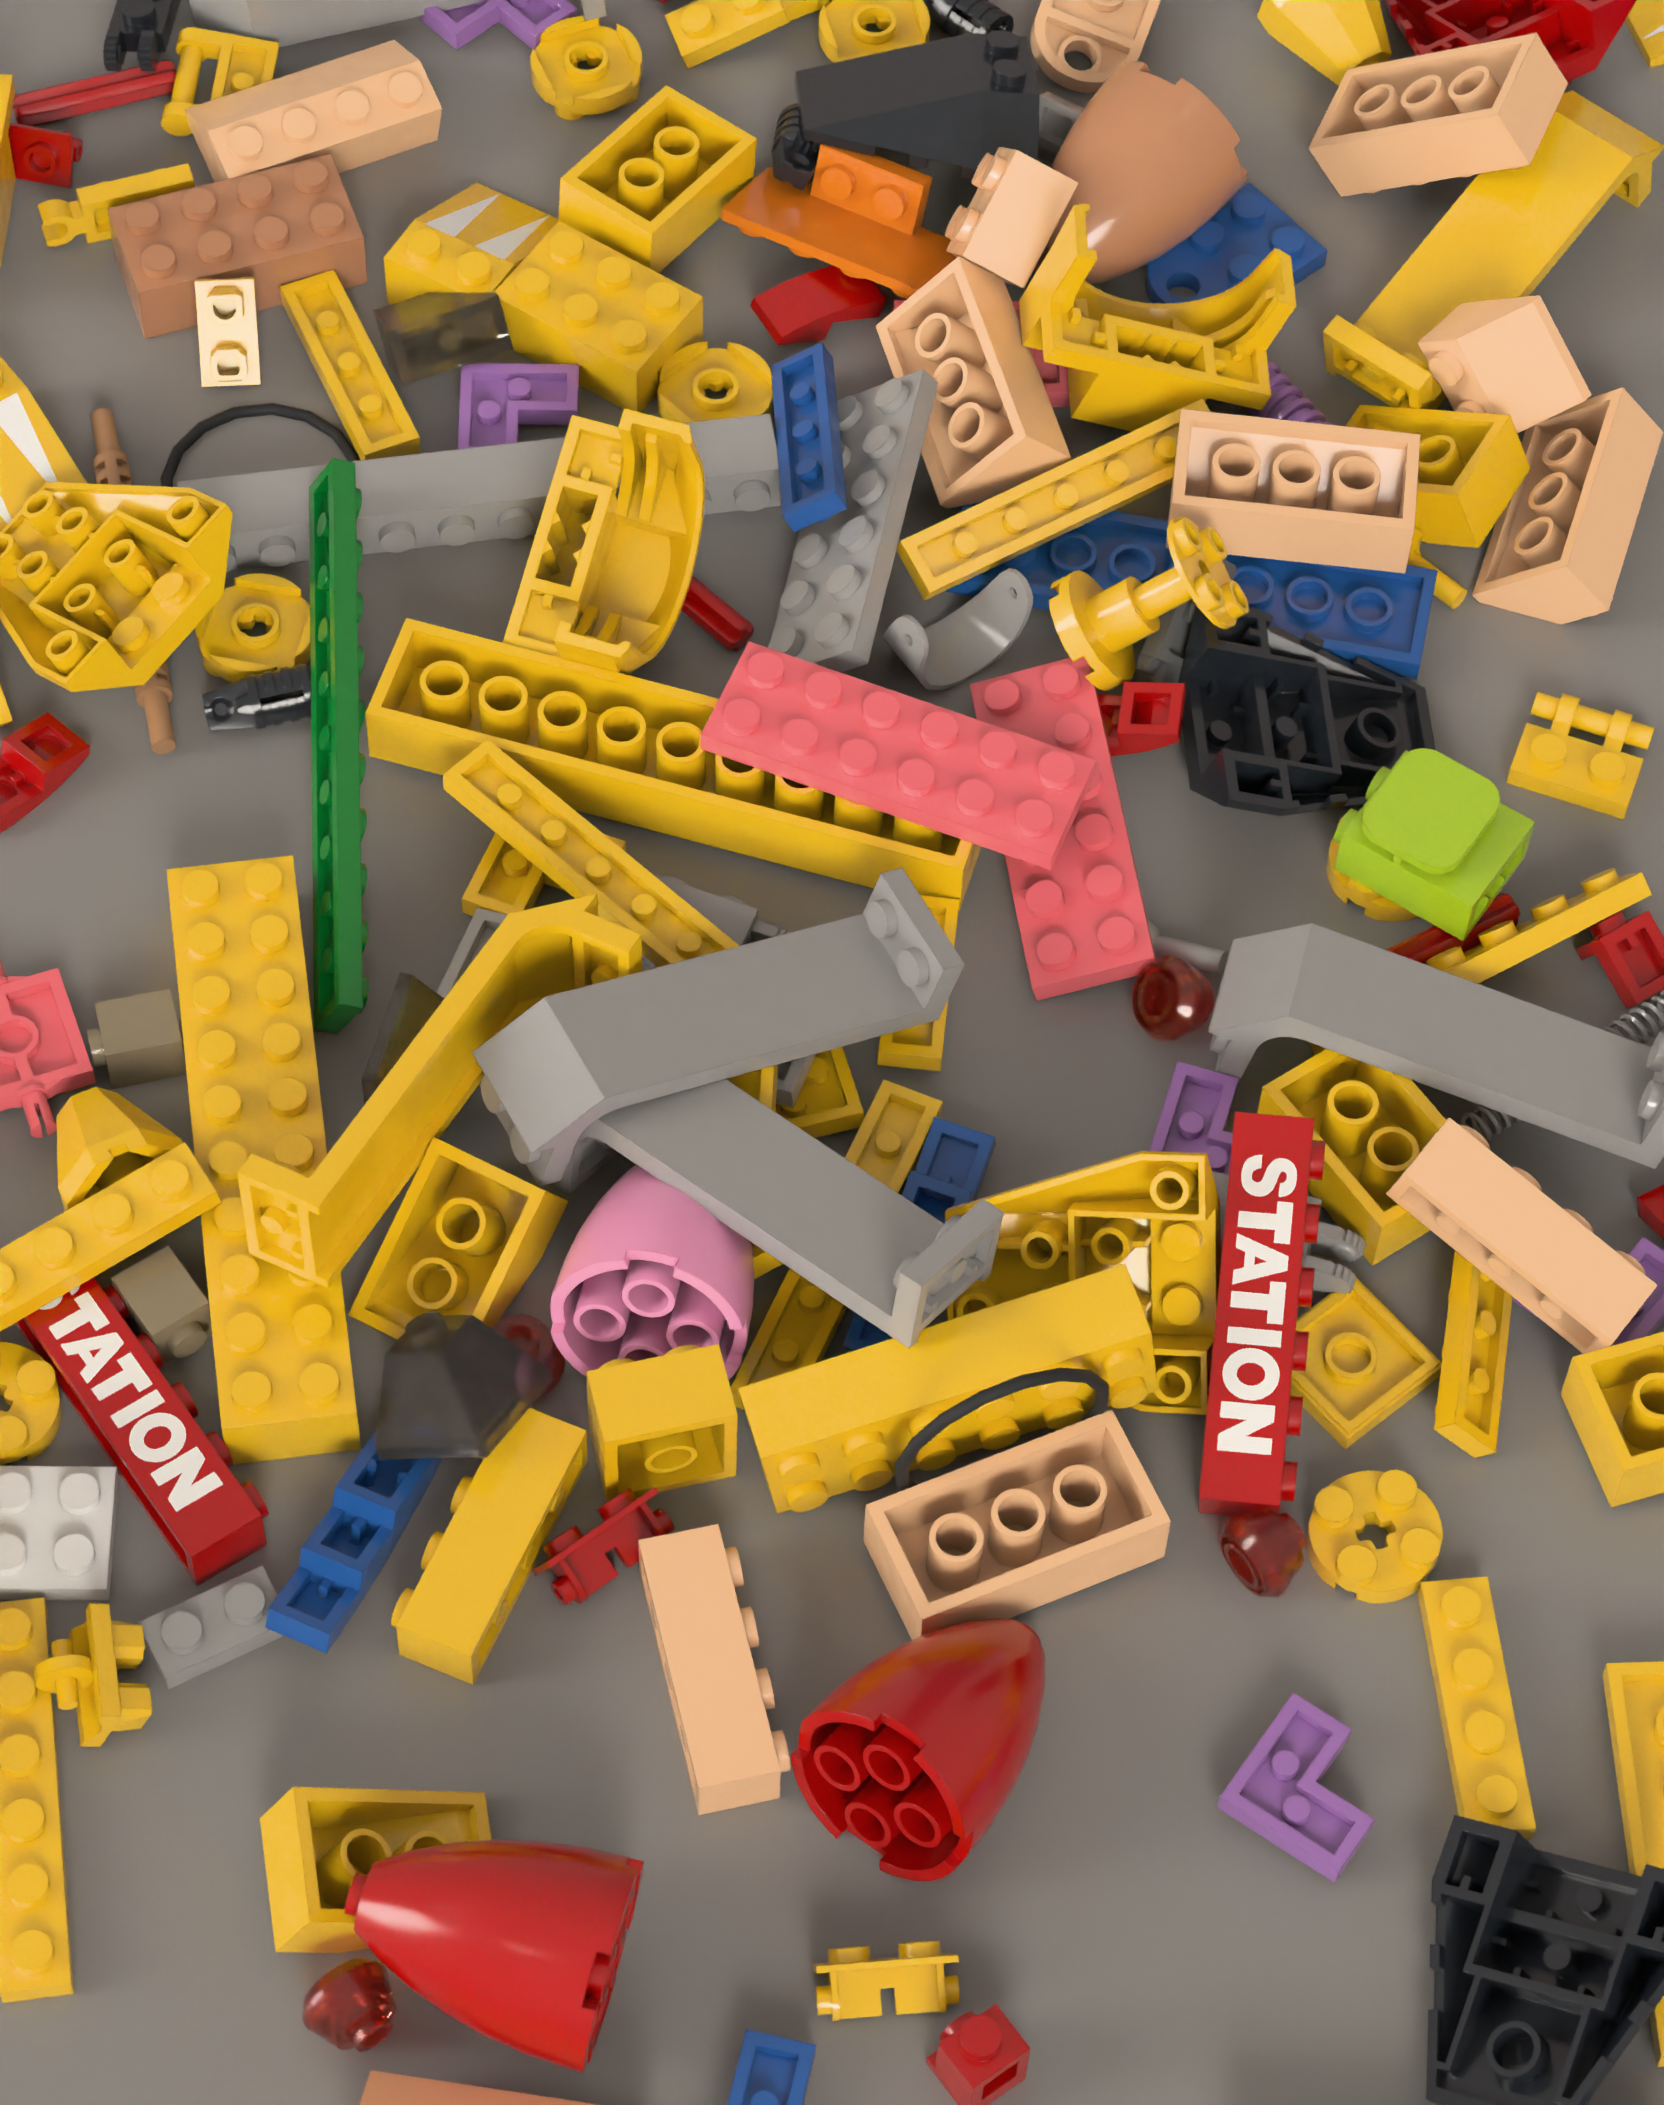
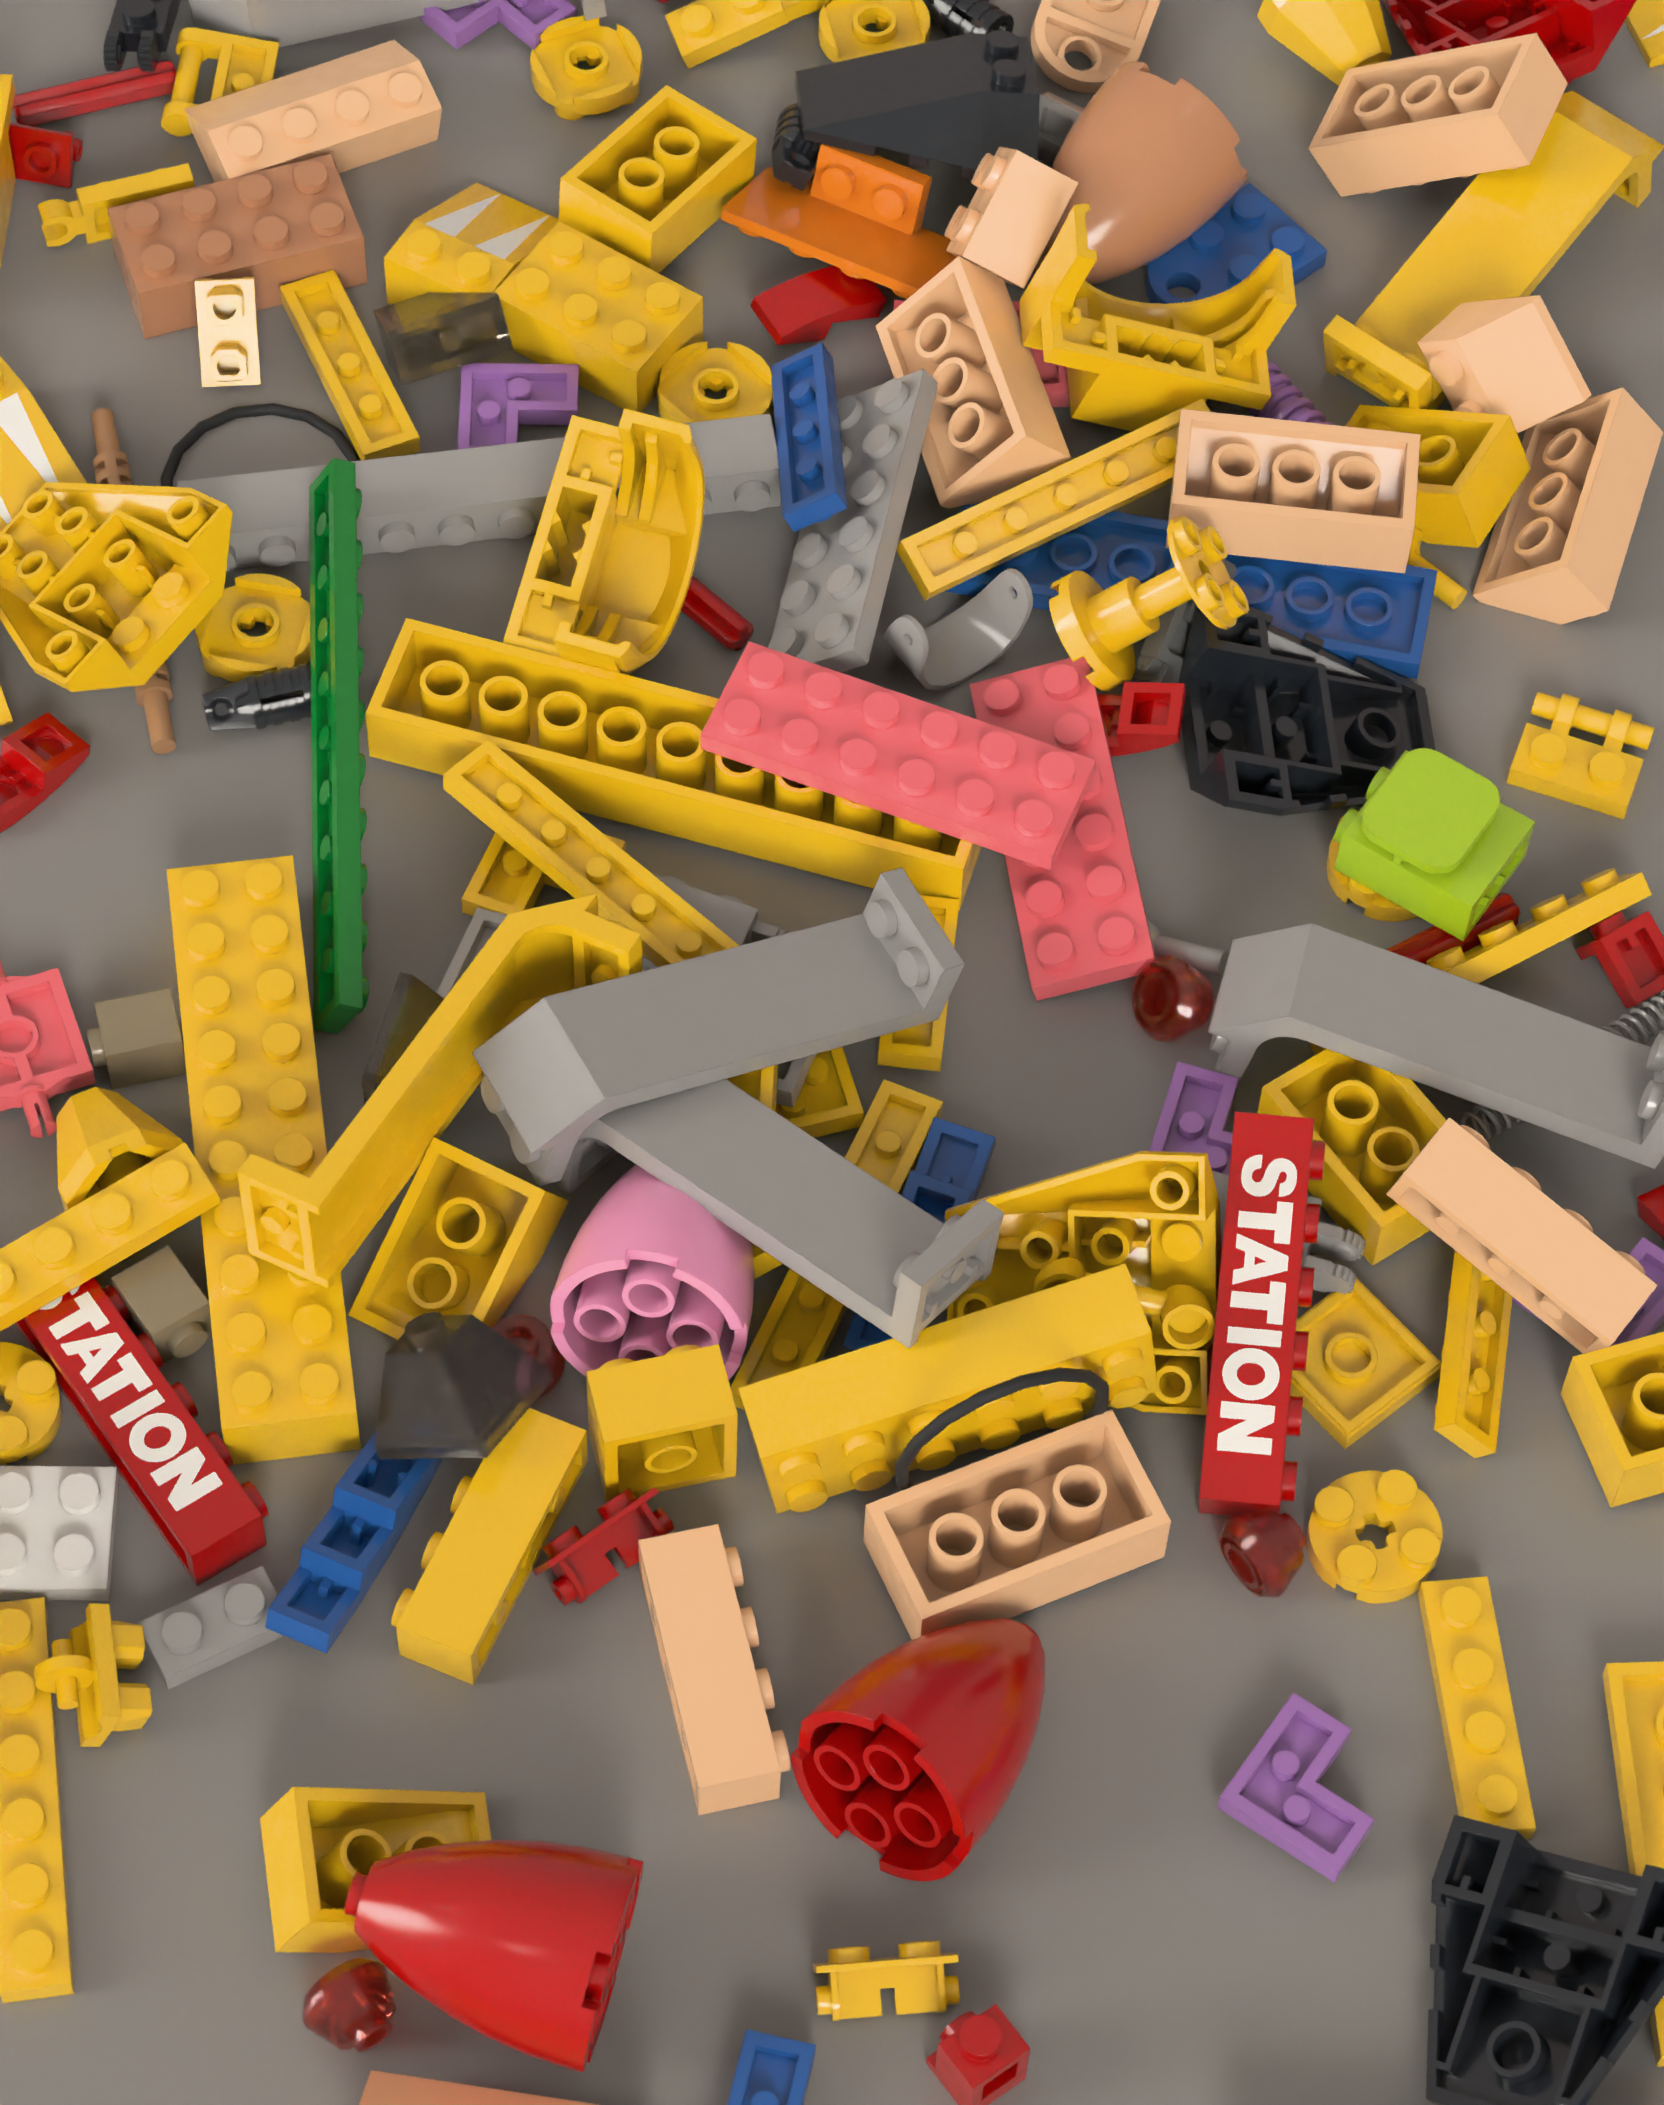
none -> yellow bar [1033,1257,1215,1350]

